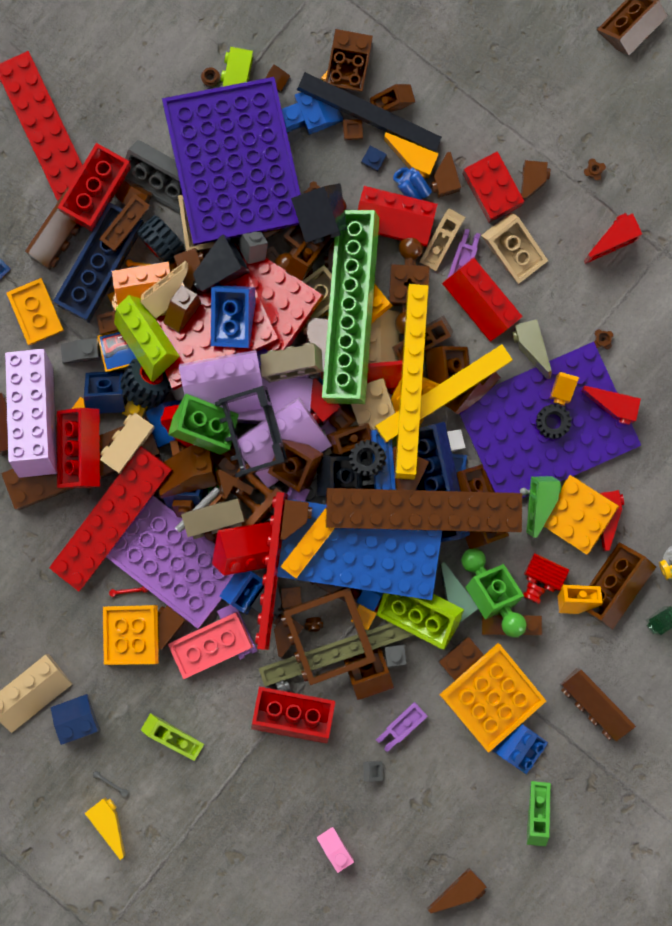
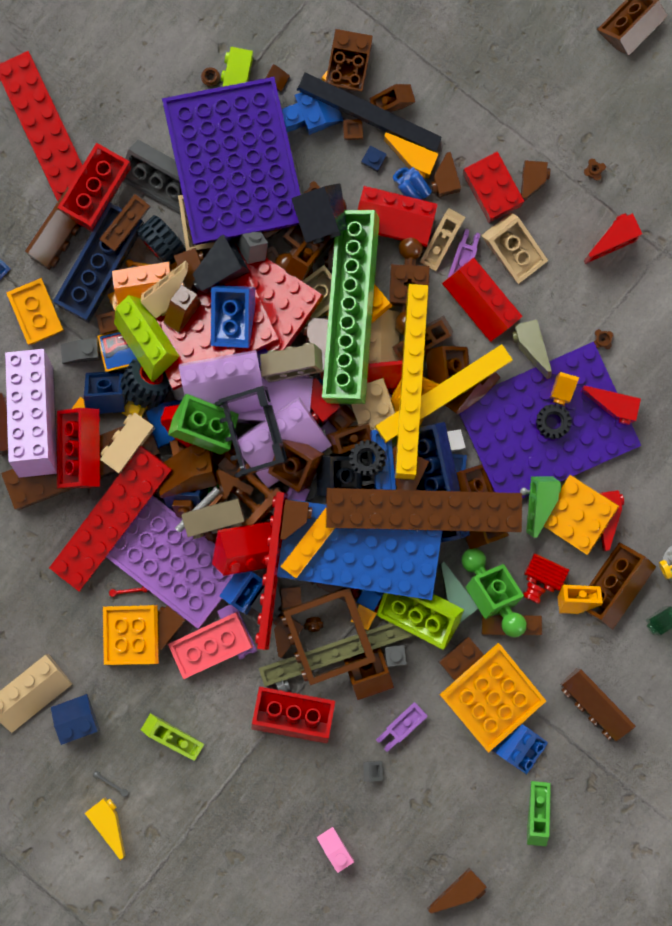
reddish brown slope [115,178,153,205] -> none

